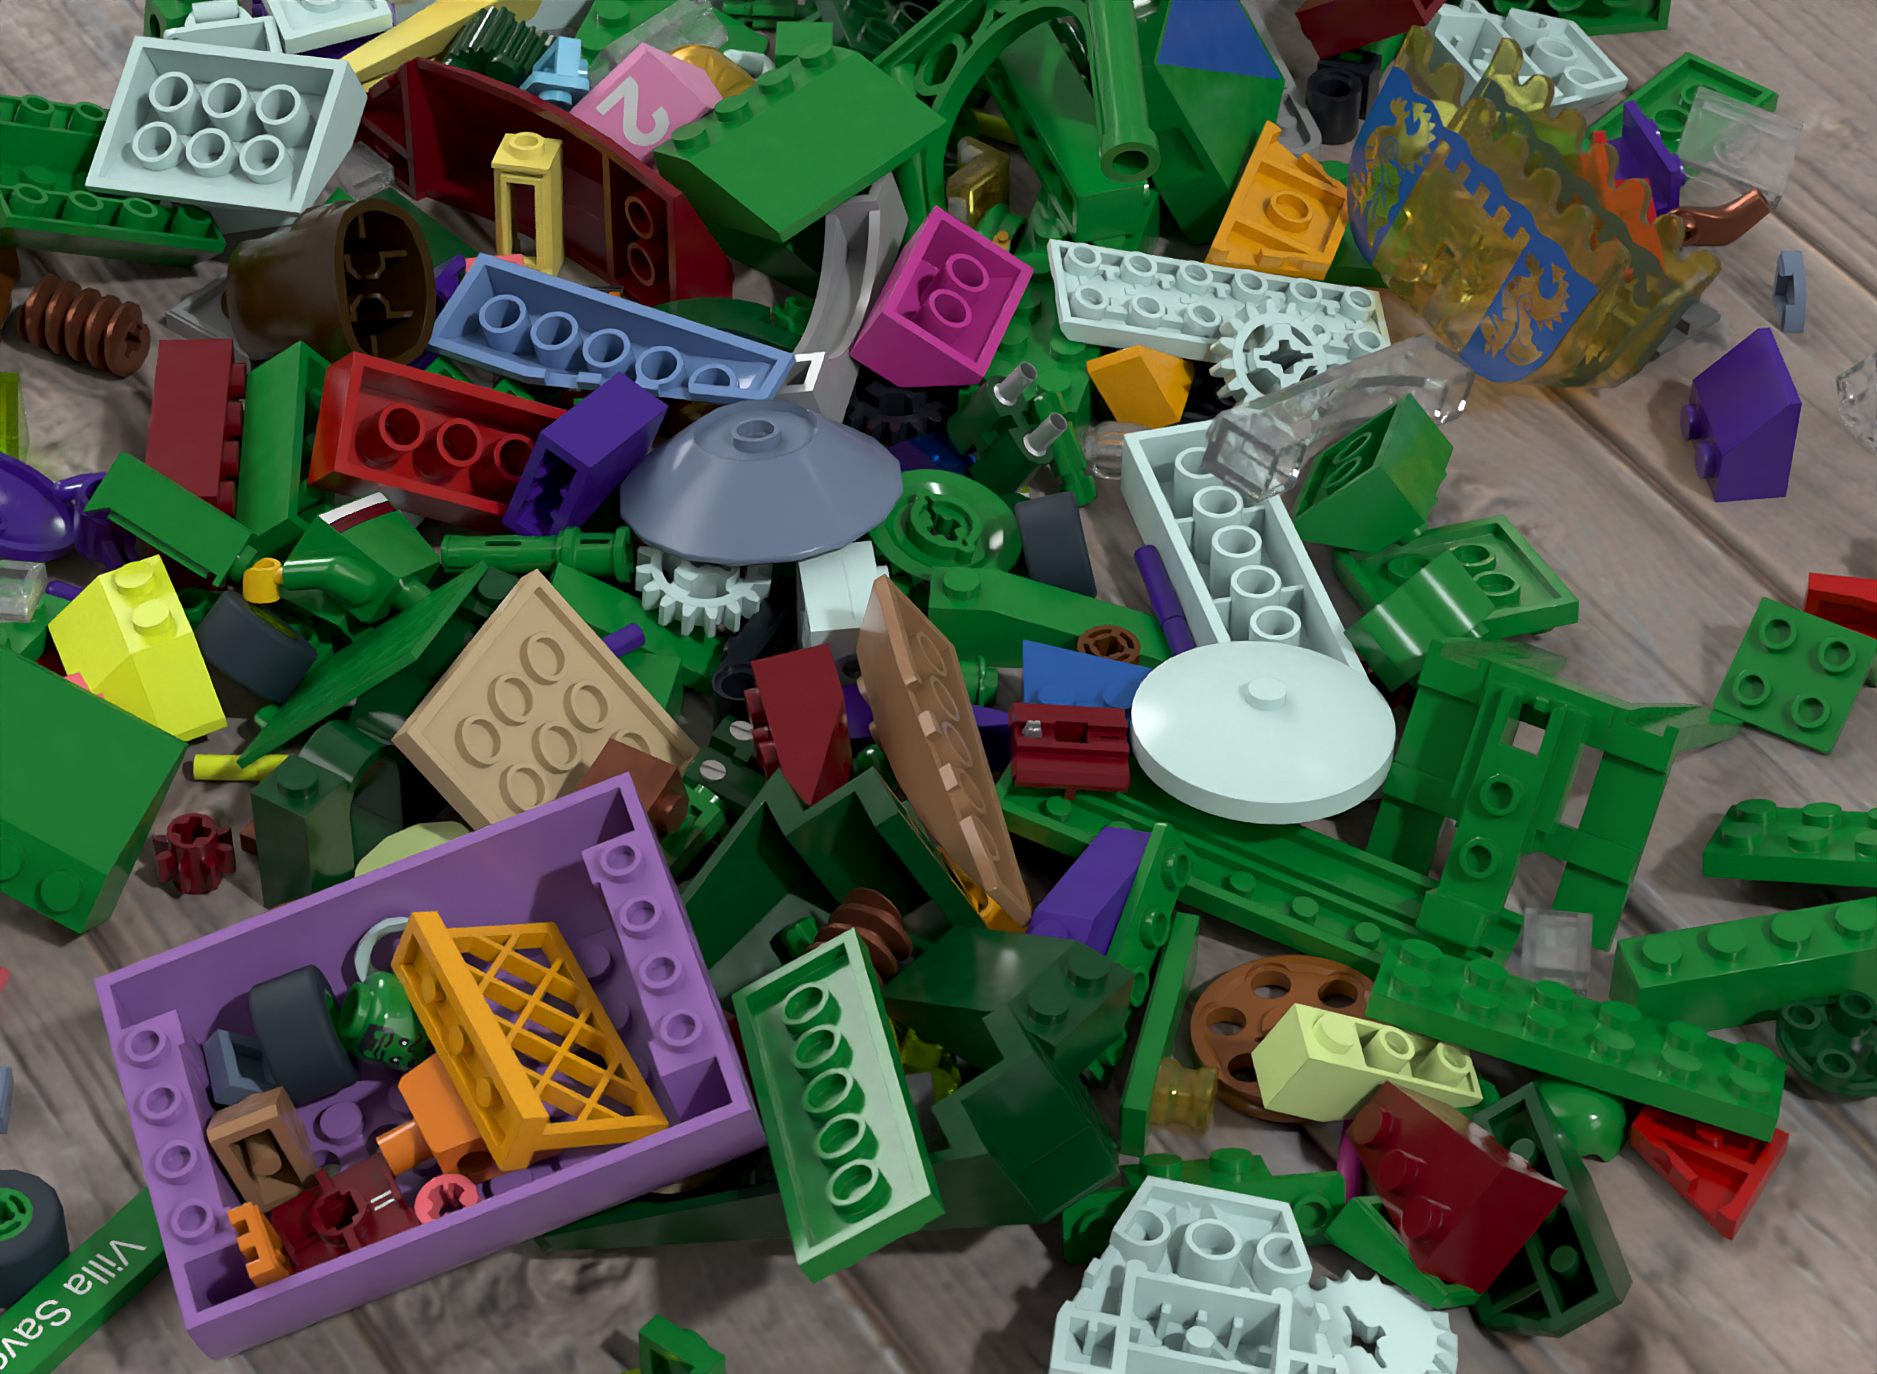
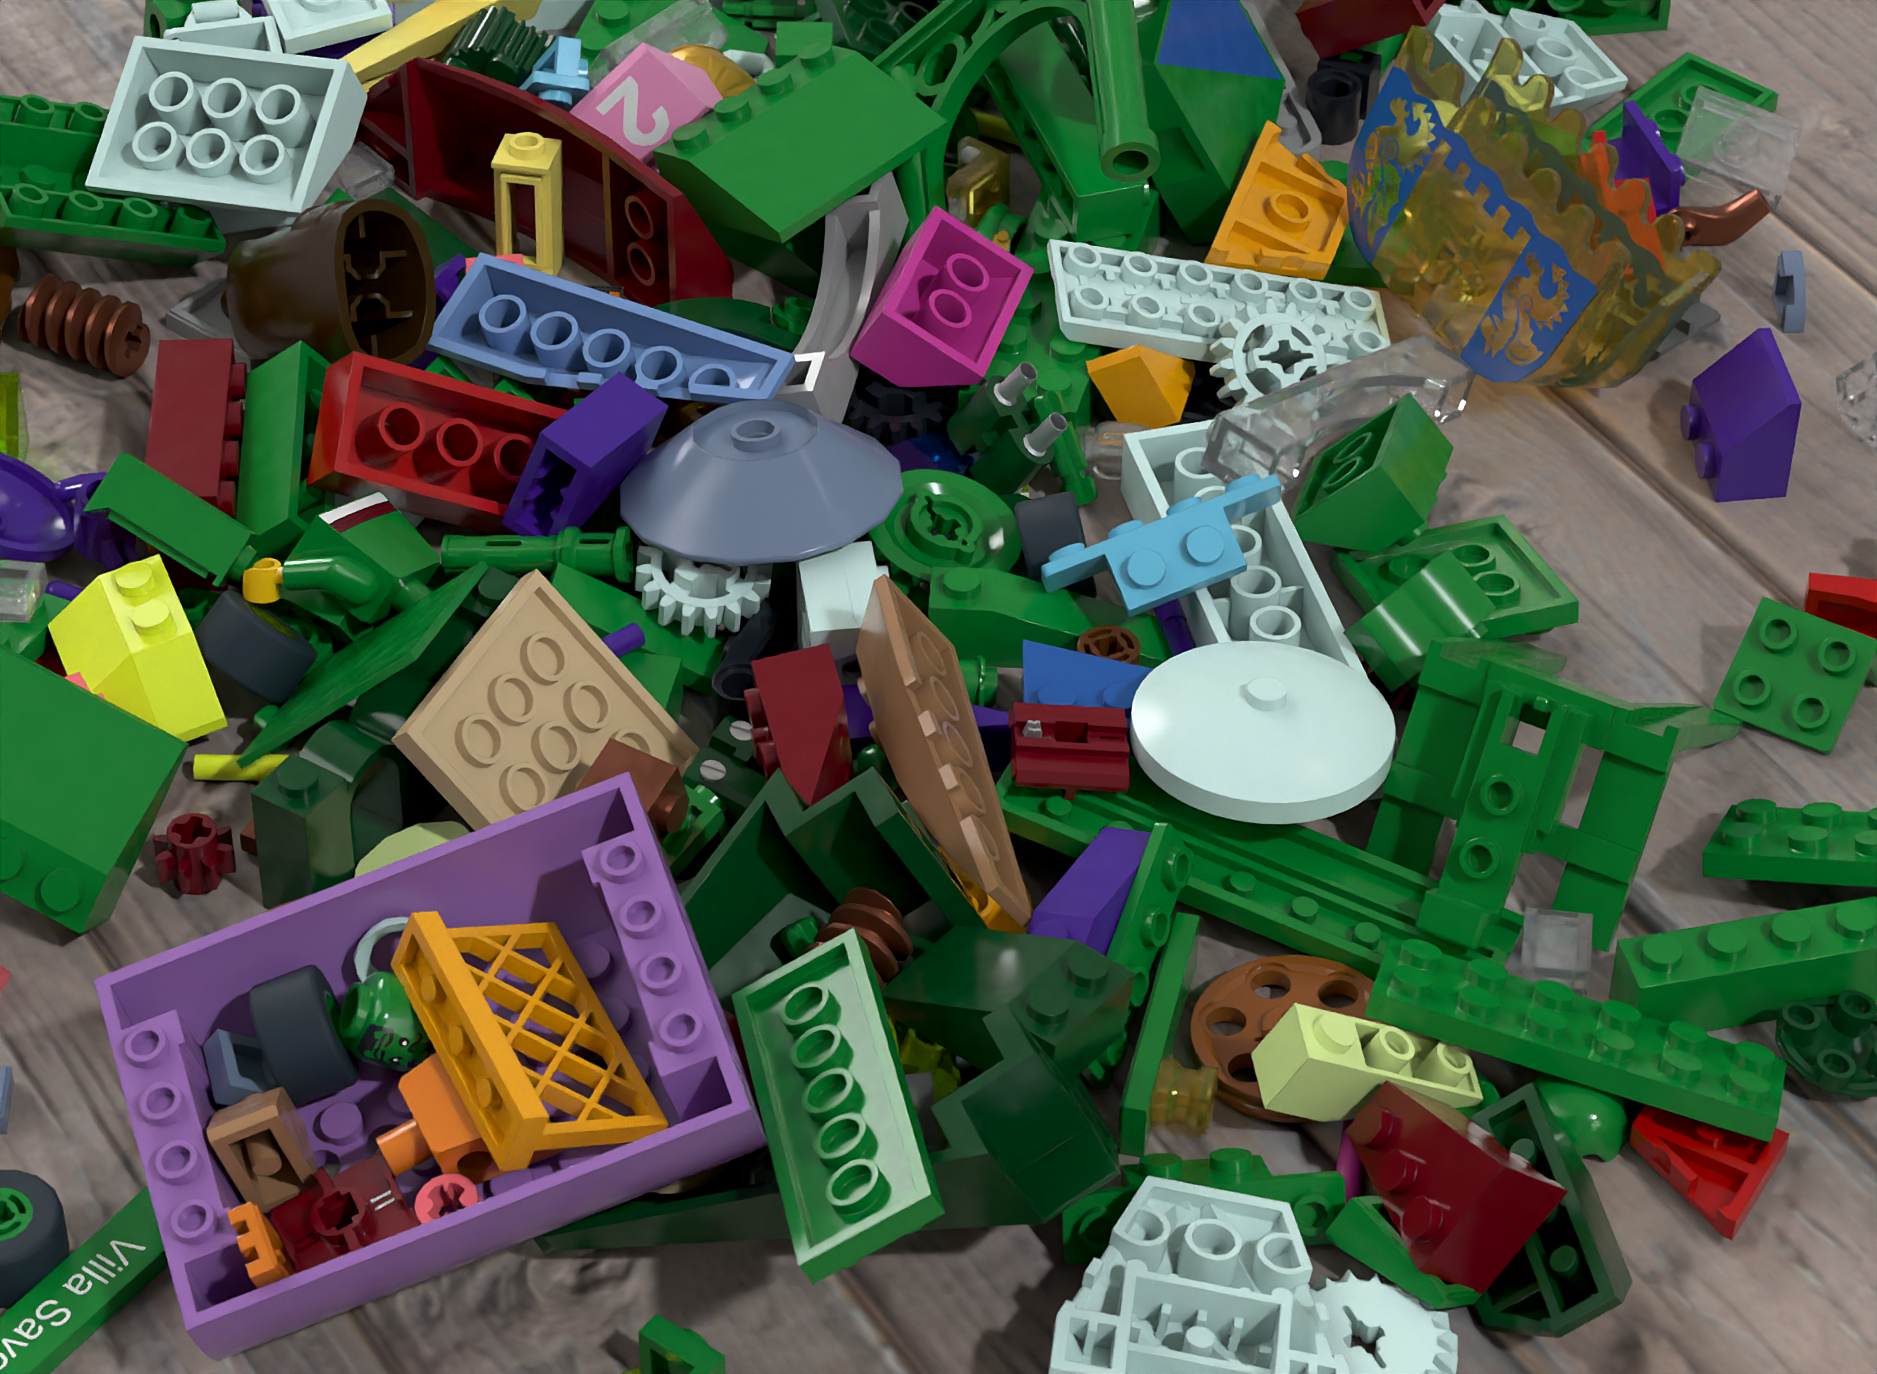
none -> medium azure bracket [1041,474,1281,617]

